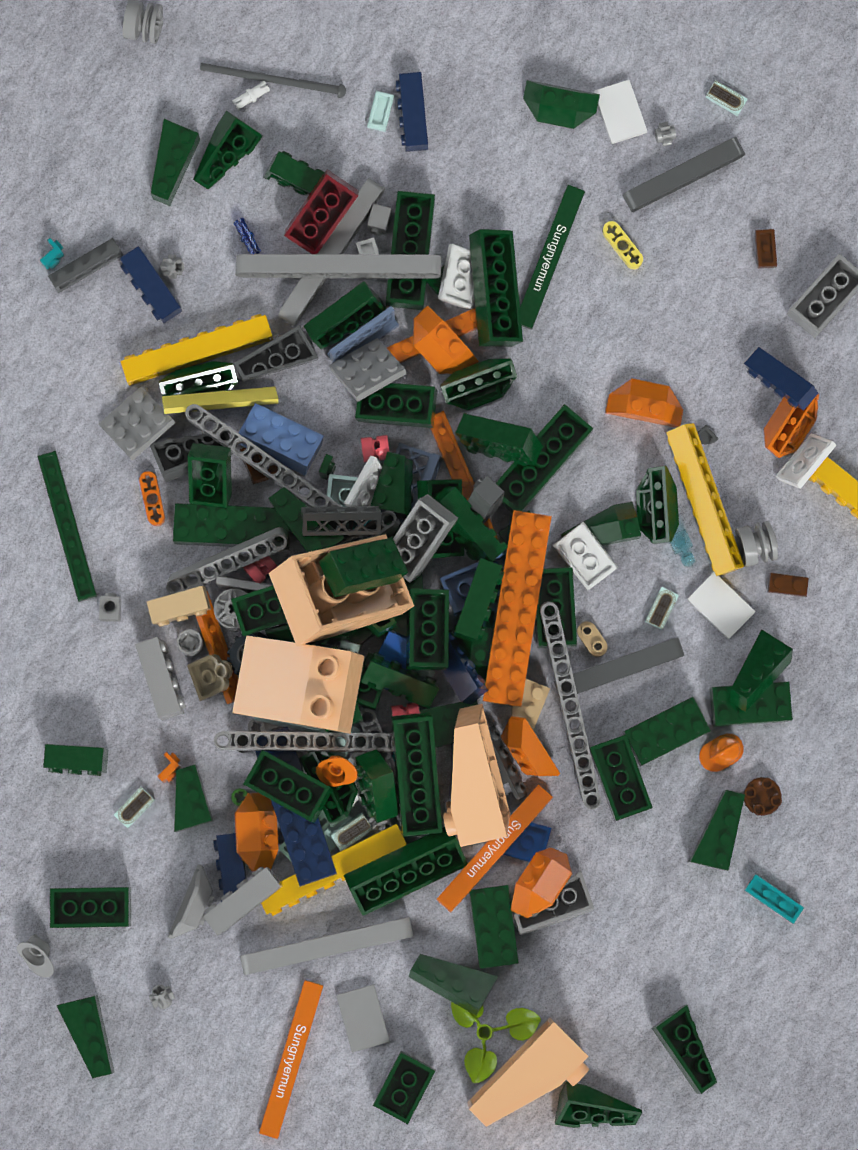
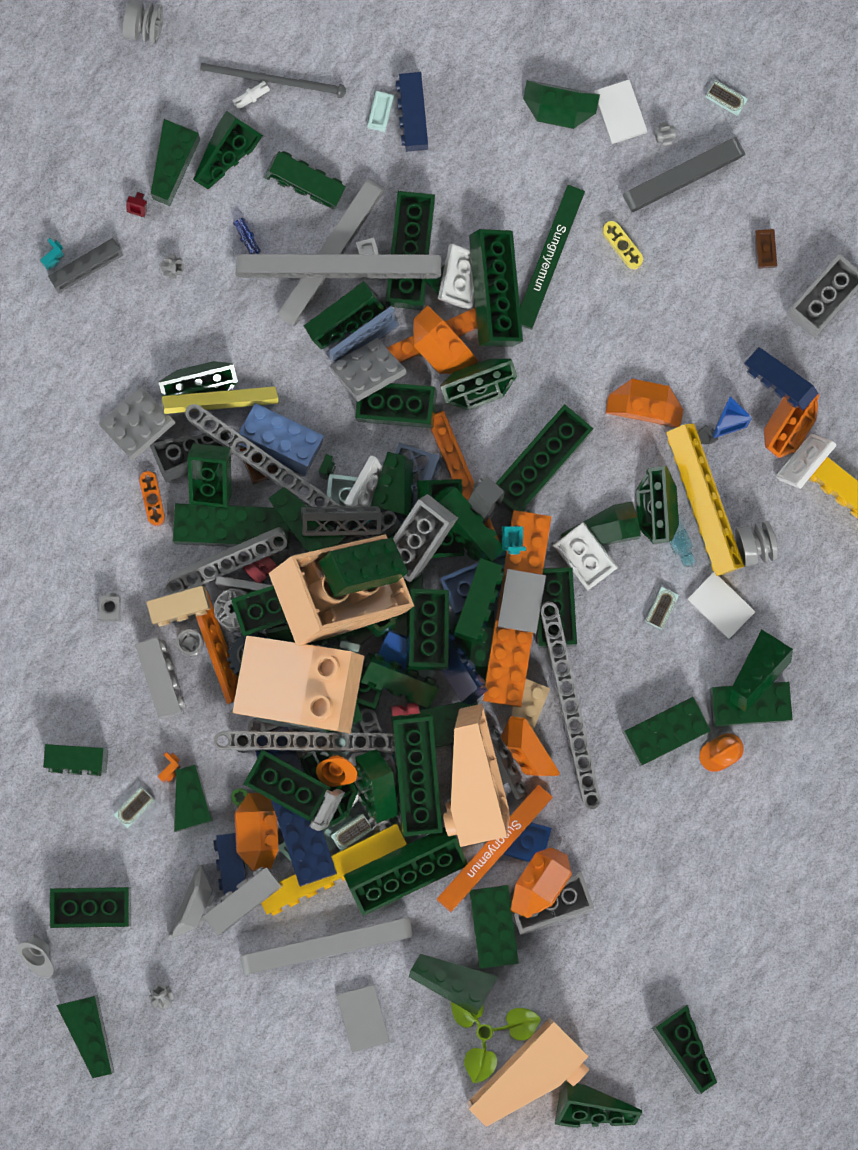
dark green tile [37,451,97,602] -> none
dark blue brick [120,246,182,324] -> none
yellow brick [120,314,274,386] -> none
dark tan plate [187,654,233,701] -> none
dark grey wedge [233,325,319,382] -> none
orange tile [259,980,323,1139] -> none
dark red brick [284,169,359,254] -> none
coral wheel [361,435,389,463] -> none
light grey brick [367,204,392,235] -> none
dark green brick [373,1051,436,1124] -> none
dark green brick [455,413,543,466] -> none
dark grey beam [554,637,685,694] -> none
tan plate [577,621,607,657] -> none
dark green brick [589,735,653,822] -> none
dark green wedge [688,790,745,871] -> none
reddish brown dish [744,777,782,816] -> none
teal plate [744,874,804,924] -> none
reddish brown plate [768,573,809,597] -> none
none -> dark red tile [126,192,147,217]
none -> light grey plate [309,789,345,831]
none -> light grey tile [498,569,546,633]
none -> teal bracket [502,526,526,554]
none -> blue slope [712,397,752,438]

